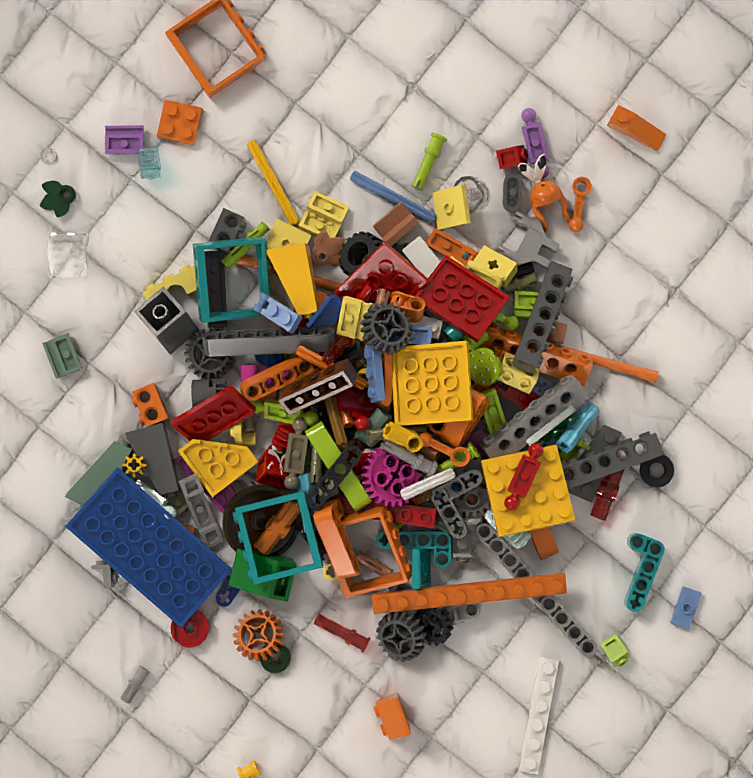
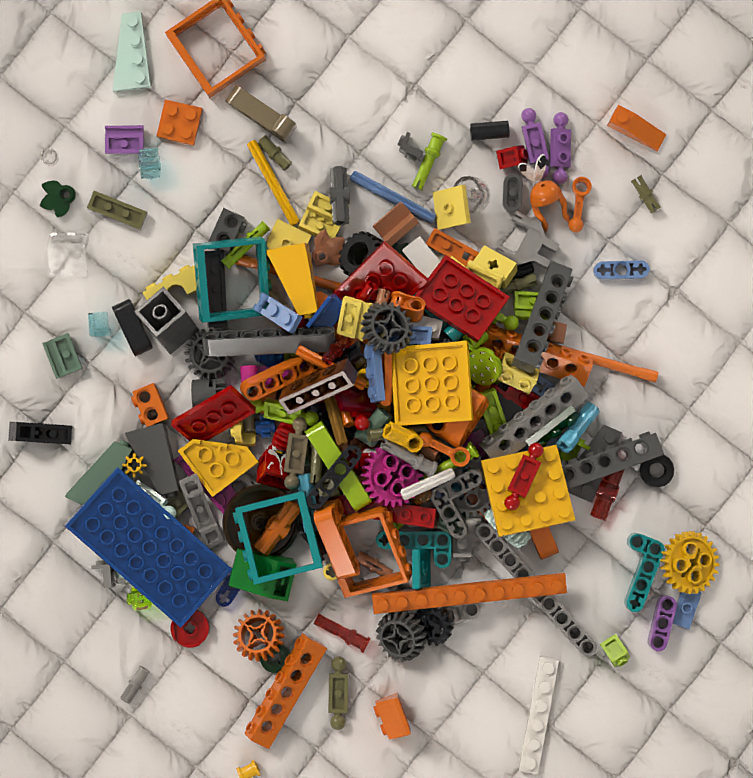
none -> black slope [8,422,72,445]
none -> olive plate [87,191,148,230]
none -> clear light blue panel [88,312,111,337]
none -> black beam [112,299,153,357]
none -> light aqua wing [113,11,151,92]
none -> clear neon green head [126,586,153,611]
none -> dark tan beam [225,85,297,143]
none -> orange brick [244,633,327,749]
none -> blue gear [255,415,276,438]
none -> olive pin [258,135,293,171]
none -> olive plate [328,656,348,730]
none -> dark grey piece [329,166,350,226]
none -> dark grey bracket [397,132,423,162]
none -> black axle [470,120,510,141]
none -> medium lavender plate [550,112,571,184]
none -> medium blue beam [593,260,650,280]
none -> olive pin [631,175,661,214]
none -> medium lavender beam [648,595,677,651]
none -> yellow gear [660,531,720,594]

